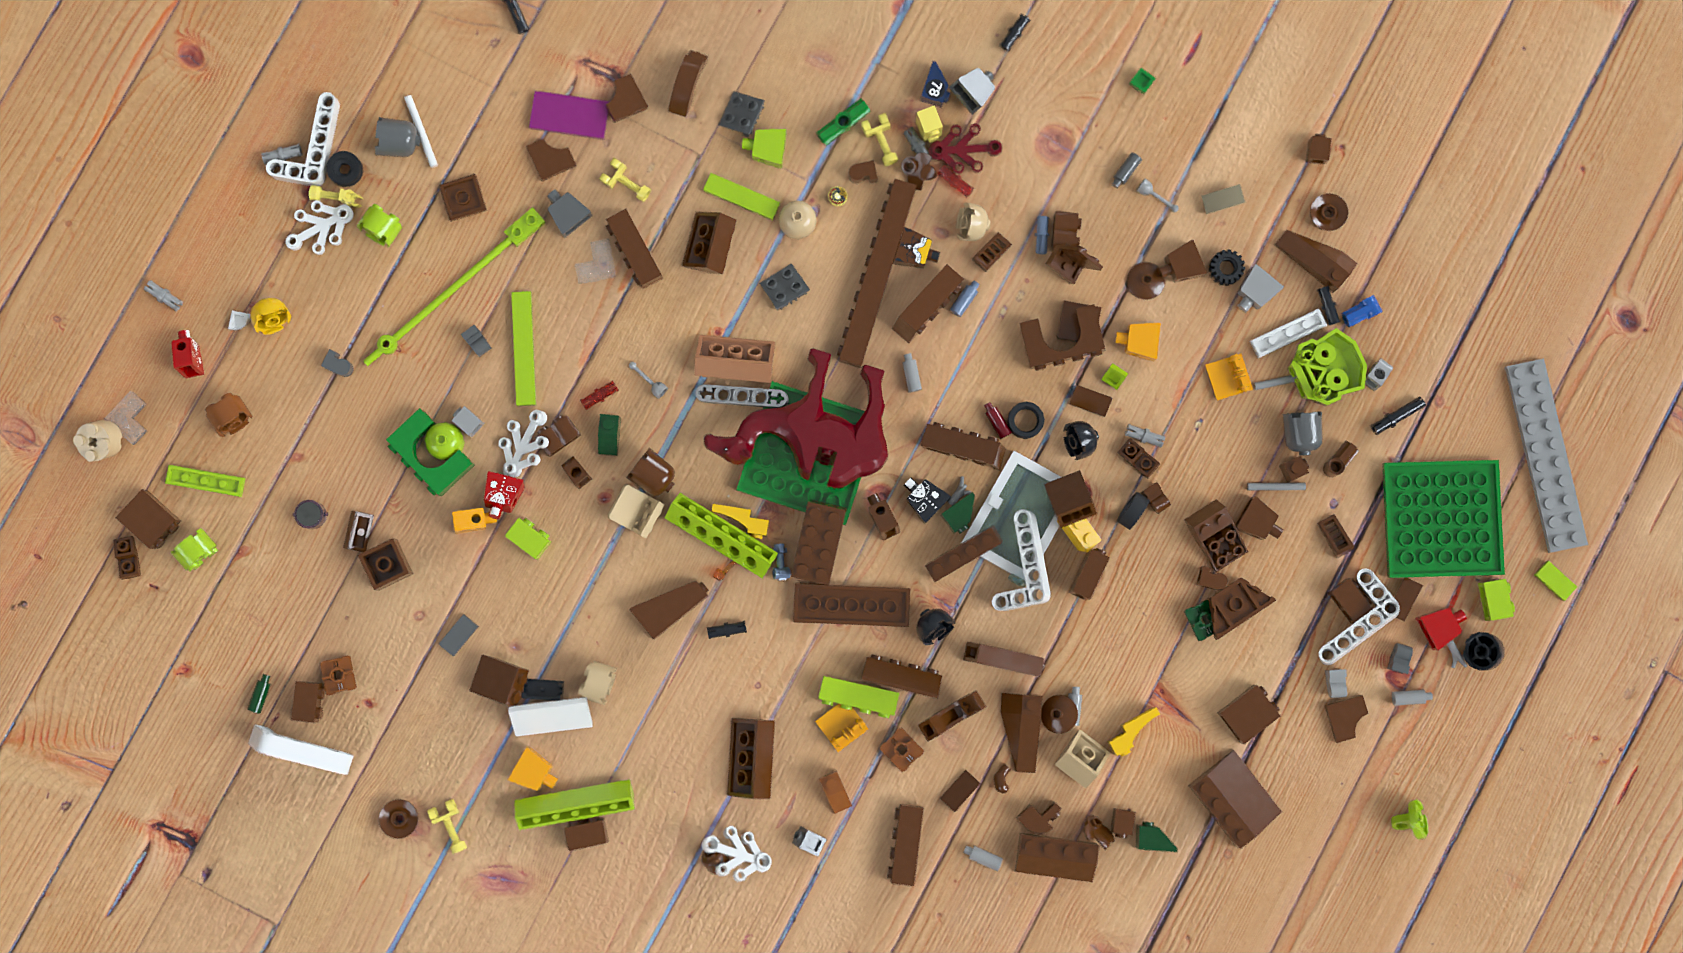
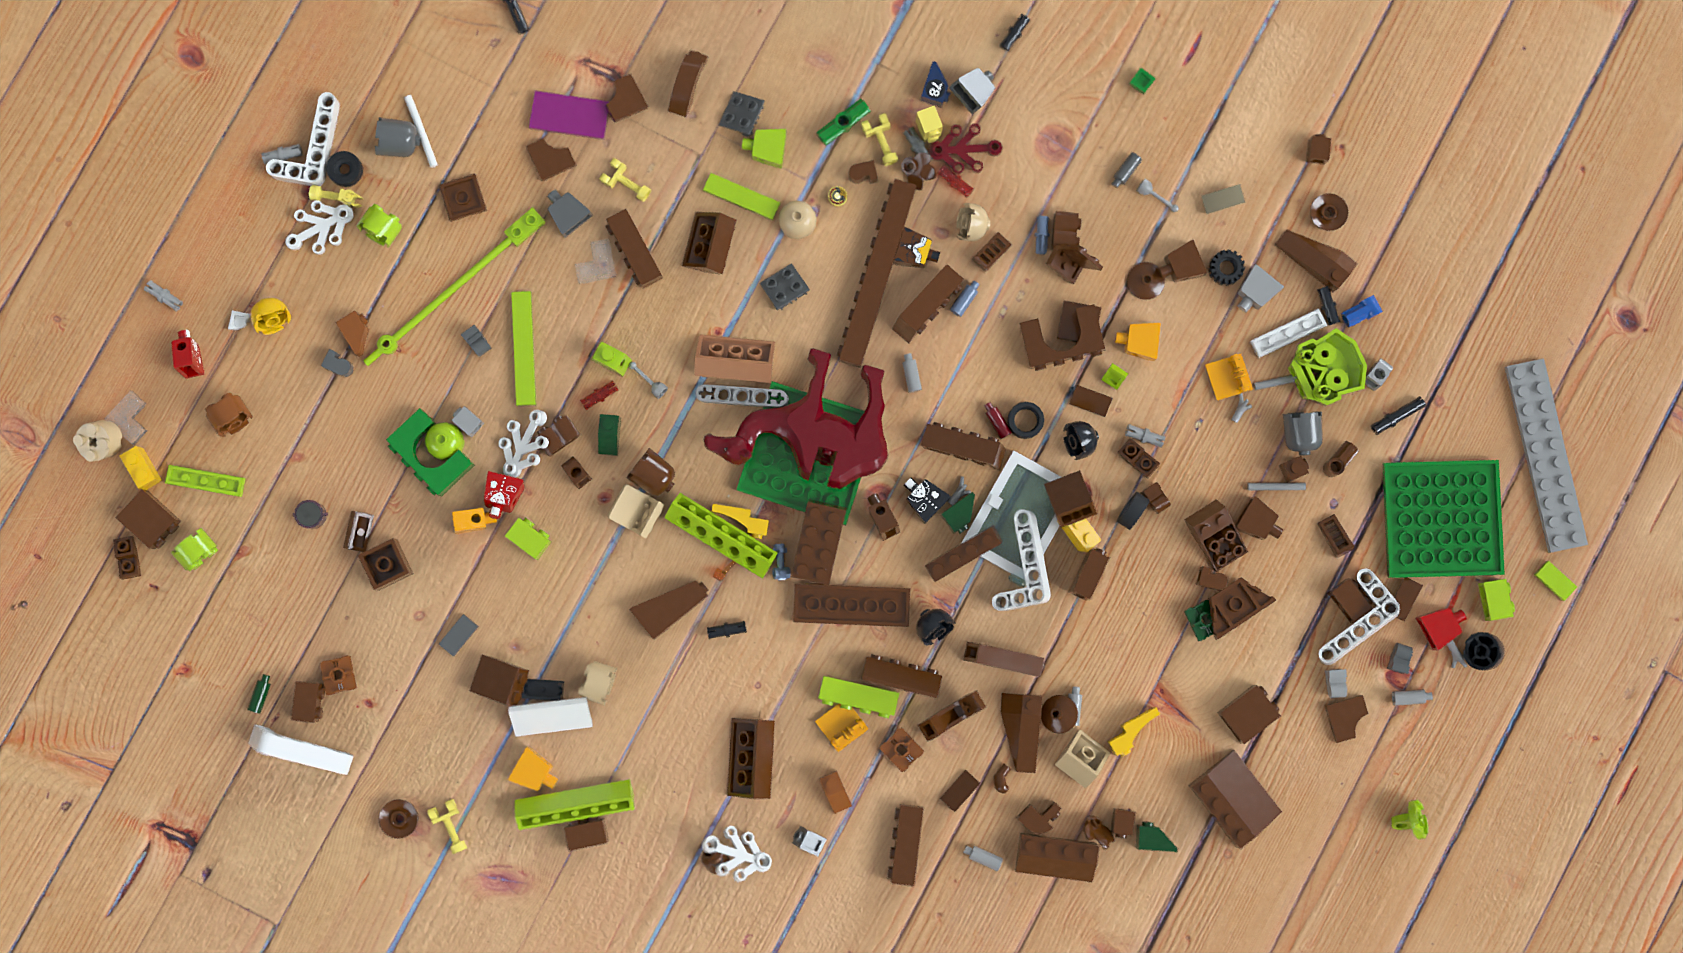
none -> yellow brick [120,446,162,490]
none -> dark orange slope [335,311,369,357]
none -> lime torso [591,341,632,376]
none -> light grey bar [1231,393,1252,423]

